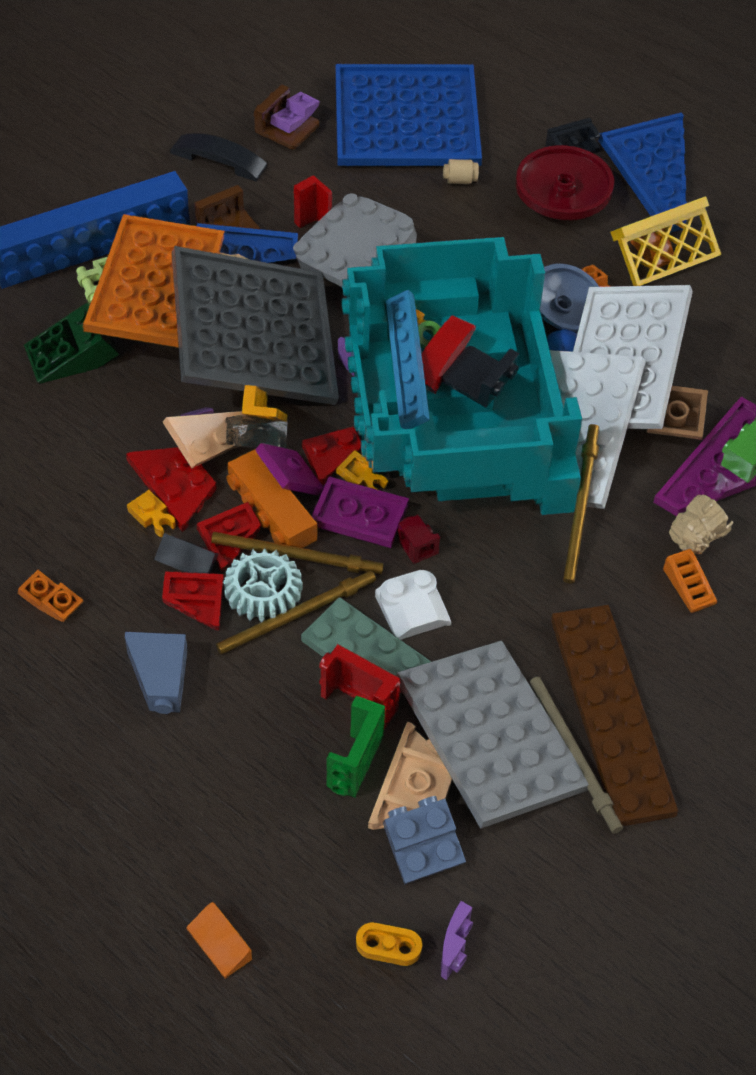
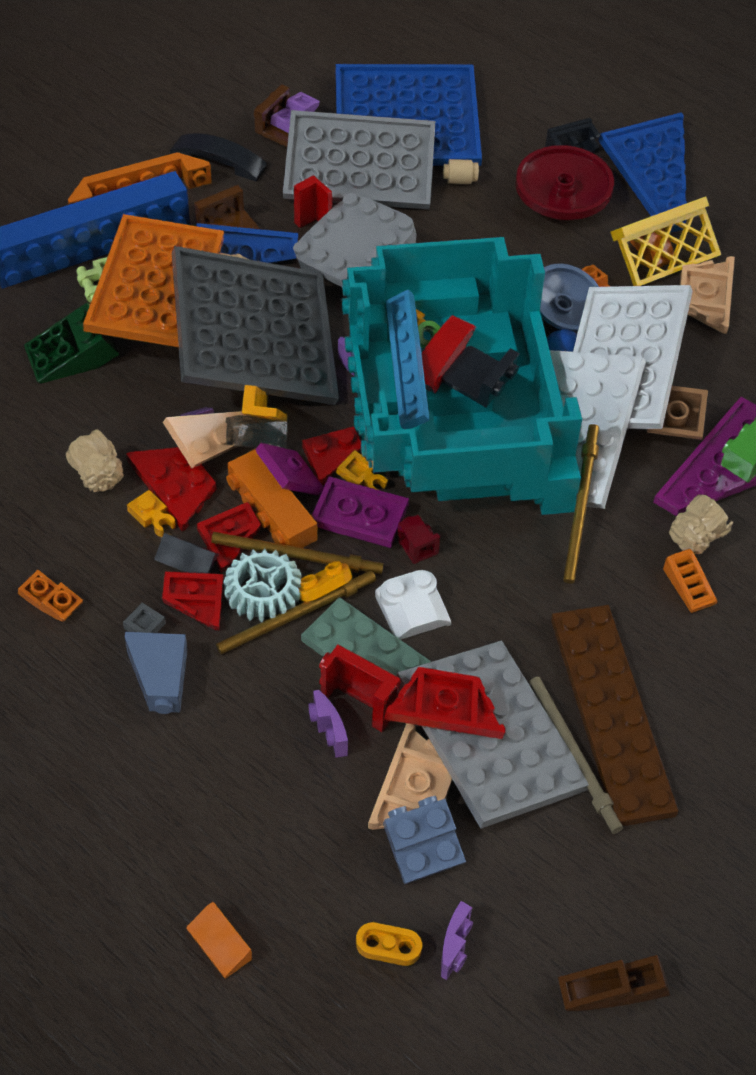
green panel [326,696,385,798] -> none
none -> tan hair [66,430,124,492]
none -> orange slope [68,152,212,205]
none -> dark grey plate [123,603,166,633]
none -> light grey plate [283,110,435,210]
none -> light orange plate [298,561,352,602]
none -> medium lavender slope [308,690,348,757]
none -> red wing [384,667,505,739]
none -> reddish brown slope [558,955,670,1011]
none -> light nougat wing [680,256,735,334]

